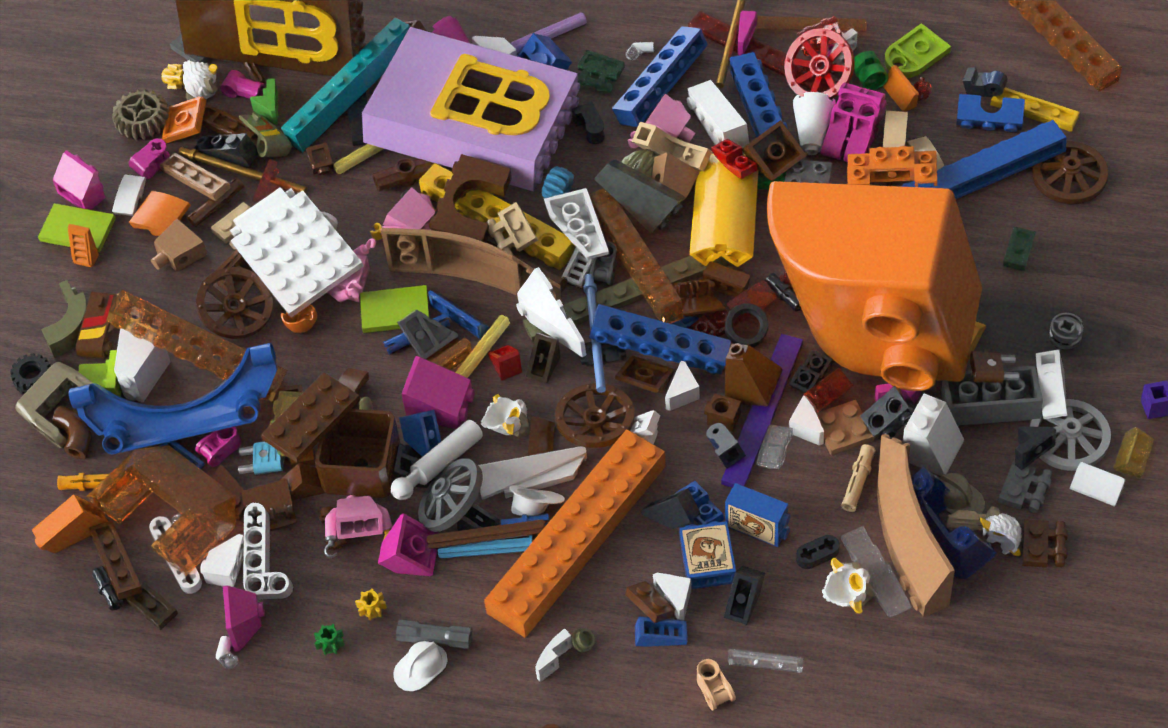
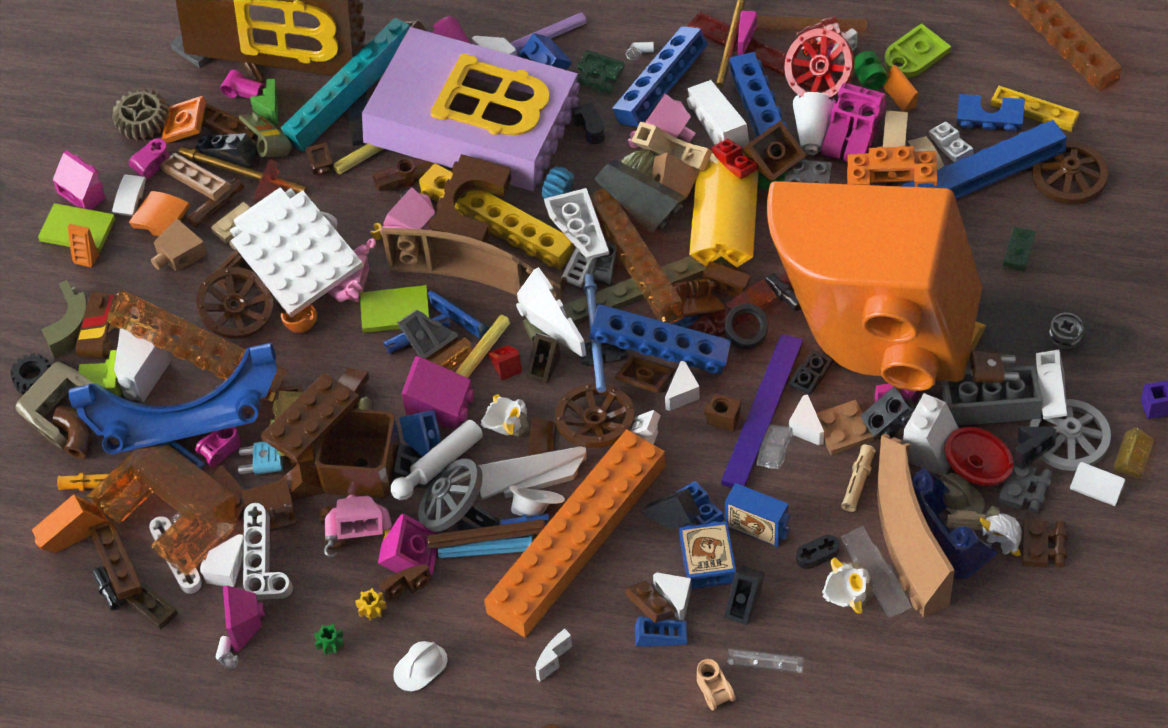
yellow gear [162,64,184,90] -> none
white hair [183,60,218,101] -> none
dark grey axle [396,619,473,649] -> none
tan plate [486,202,538,255] -> none
olive plate [571,628,595,653] -> none
leg [706,423,746,469] -> none
reddish brown slope [725,343,783,406] -> none
clear red slope [803,368,854,412] -> none
clear red plate [914,77,932,101] -> none
black leg [963,67,1008,97] -> none
none -> reddish brown slope [379,564,431,601]
none -> white slope [929,122,974,163]
none -> red dish [944,427,1014,486]

